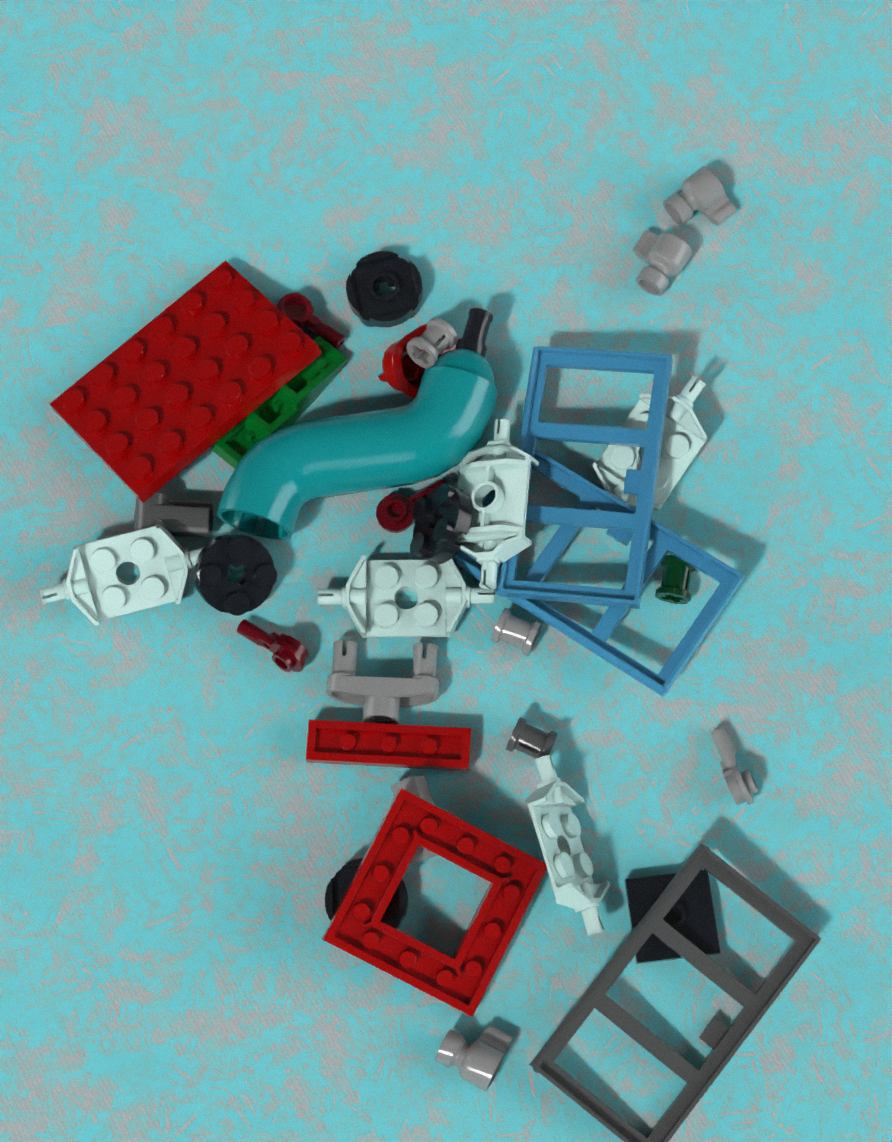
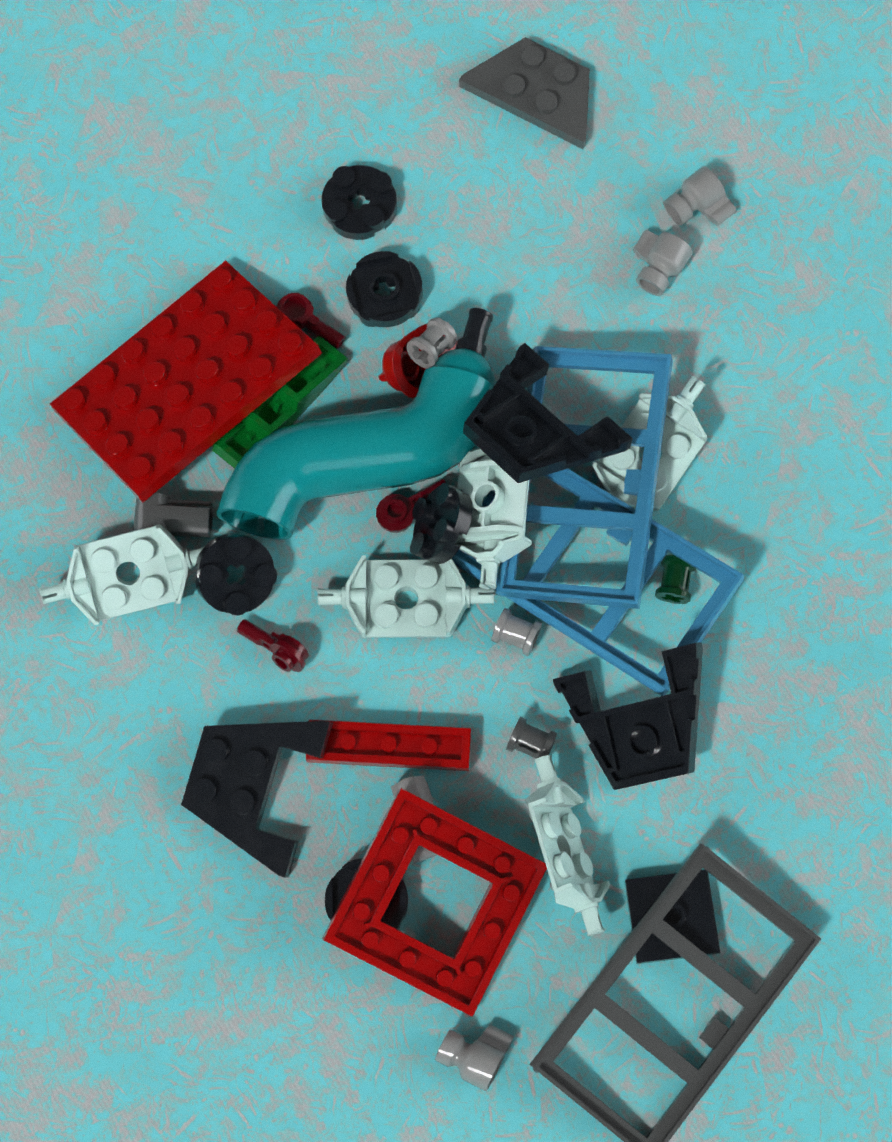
light grey connector [326,640,440,724] -> none
light grey plate [711,728,759,805] -> none
none -> black wing [181,721,333,878]
none -> black plate [321,165,397,240]
none -> dark grey wing [459,37,590,149]
none -> black wing [463,343,633,483]
none -> black wing [553,642,703,790]

